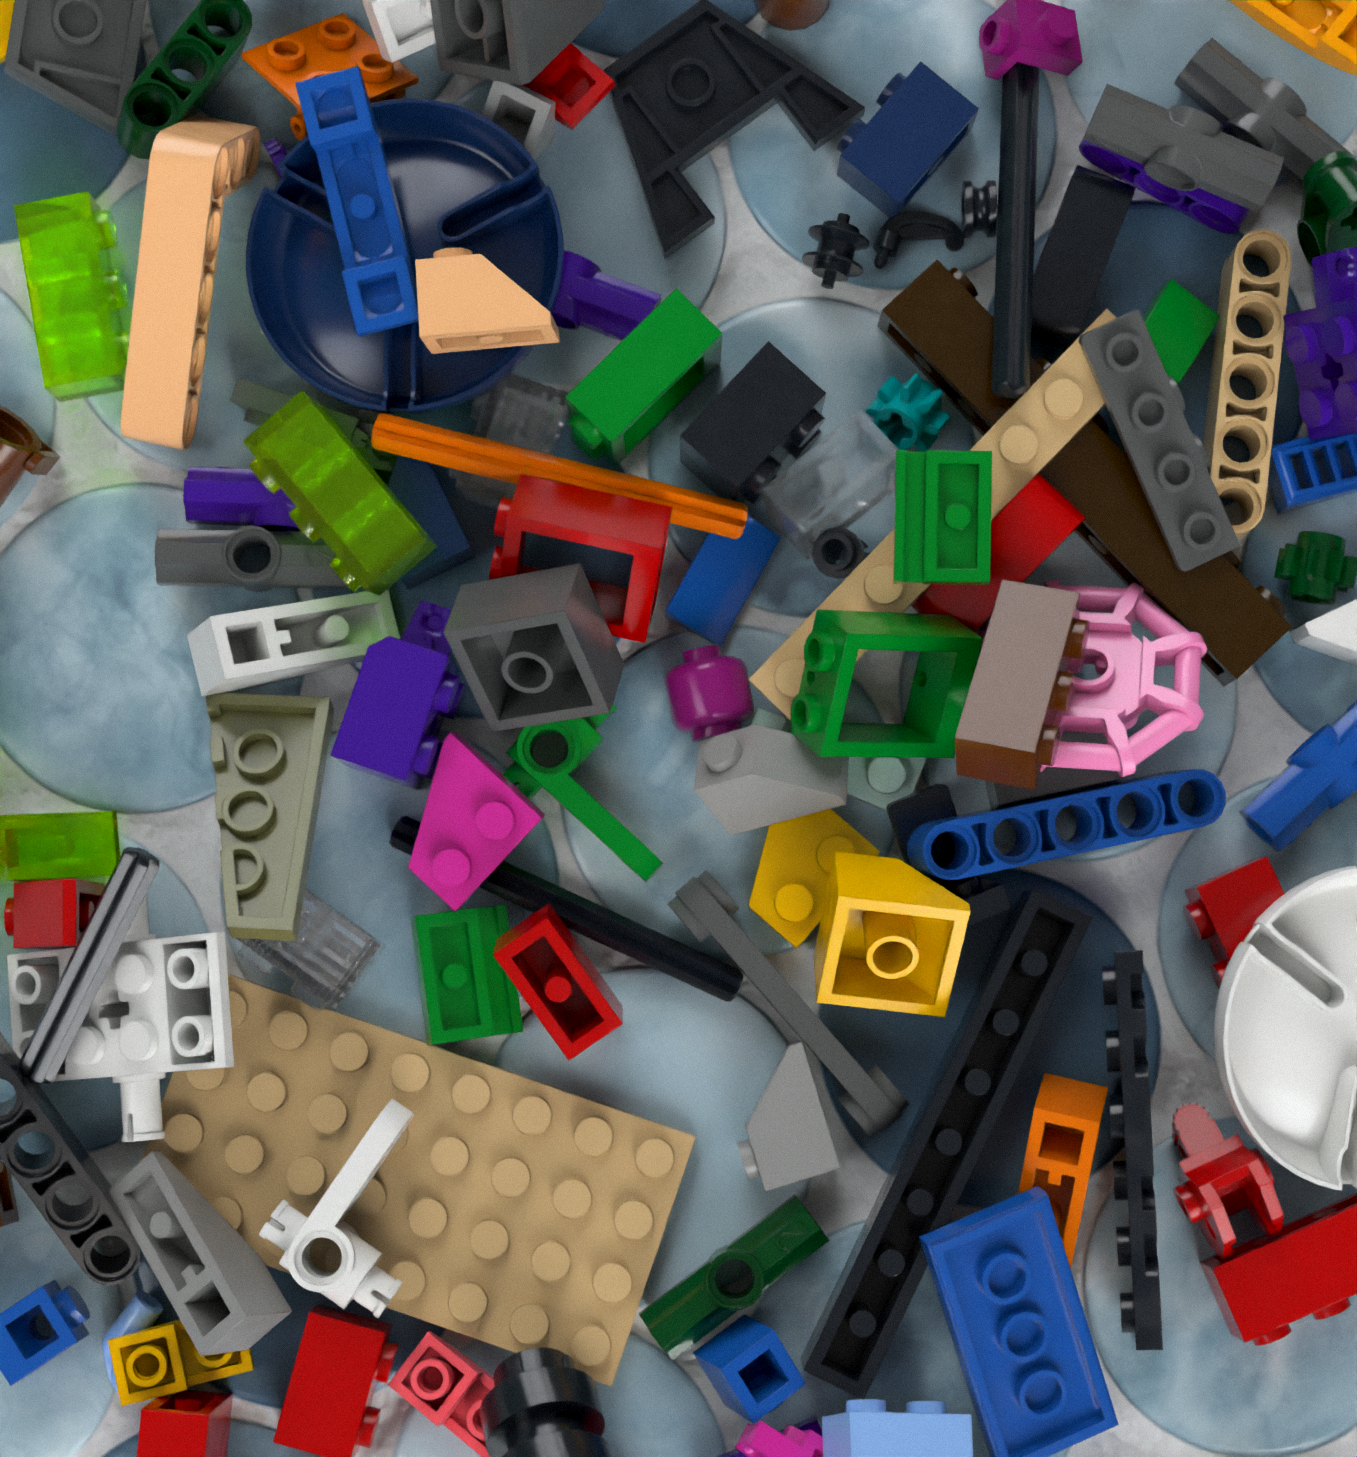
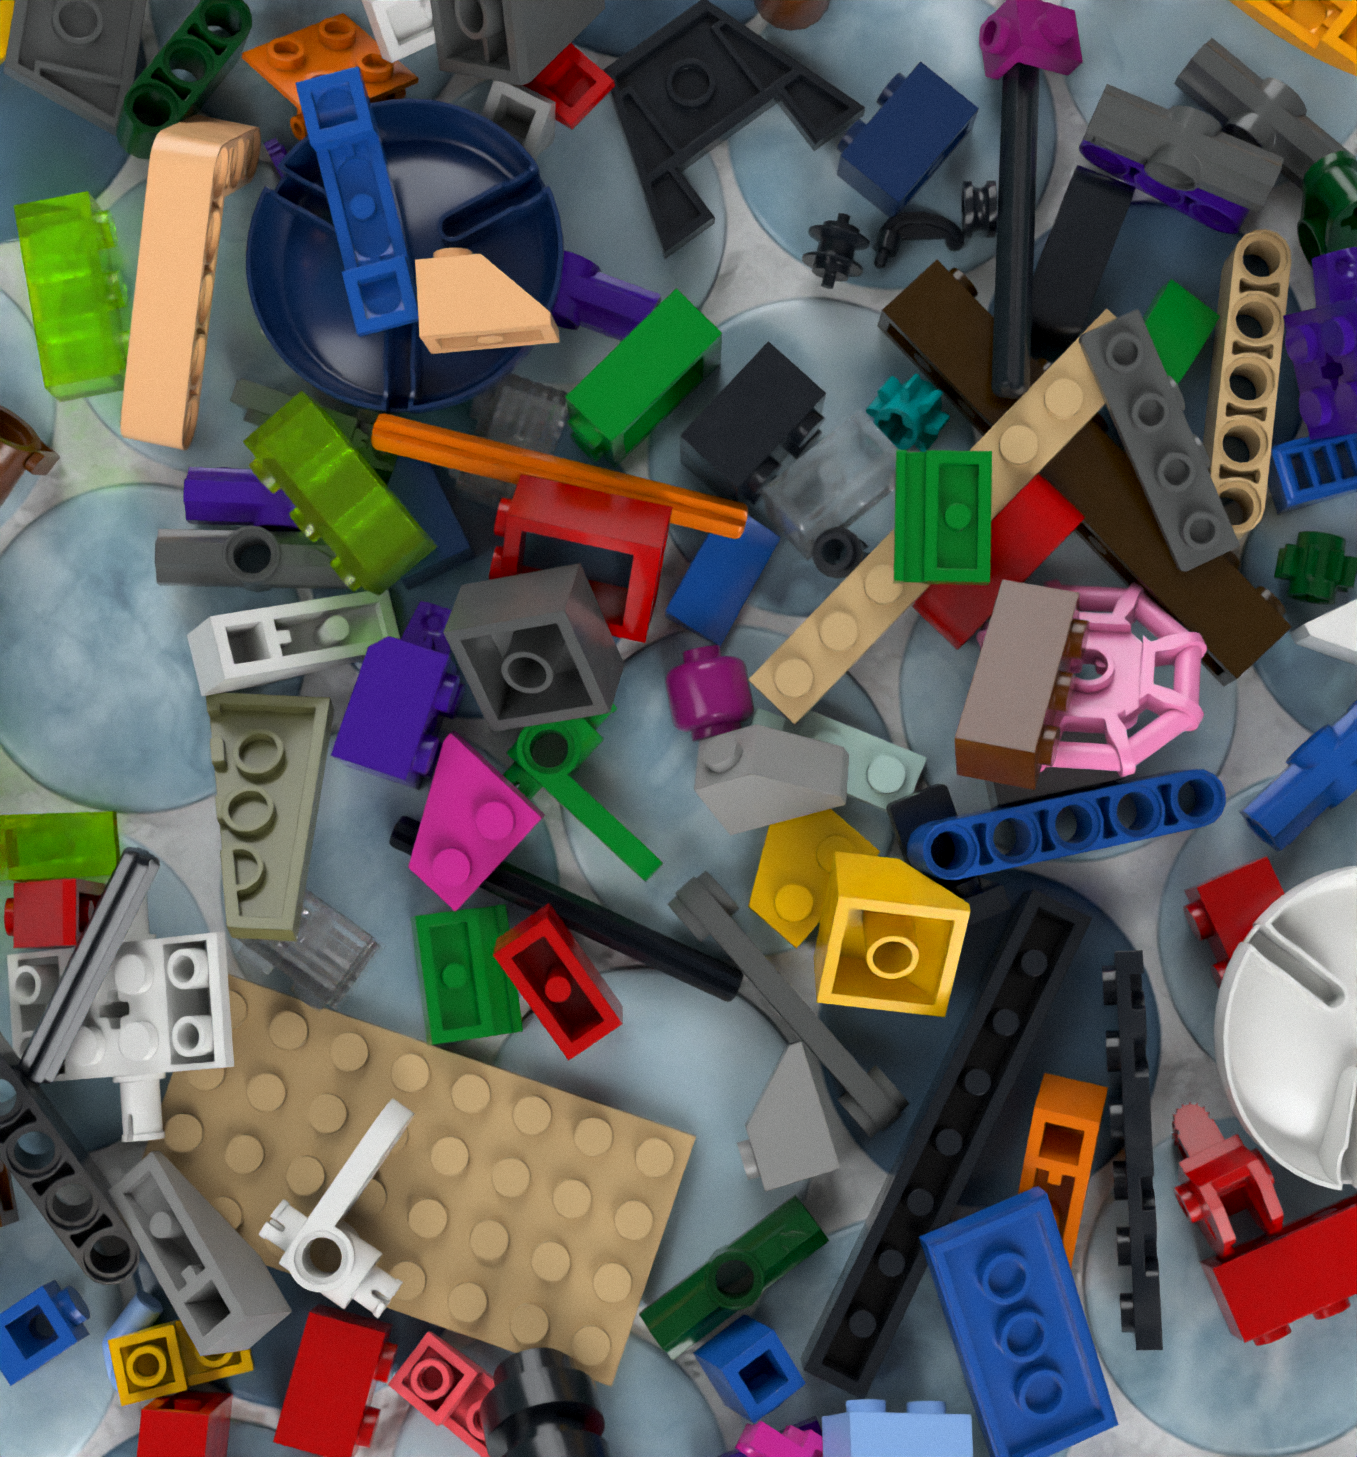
green window [790,610,983,758] -> none

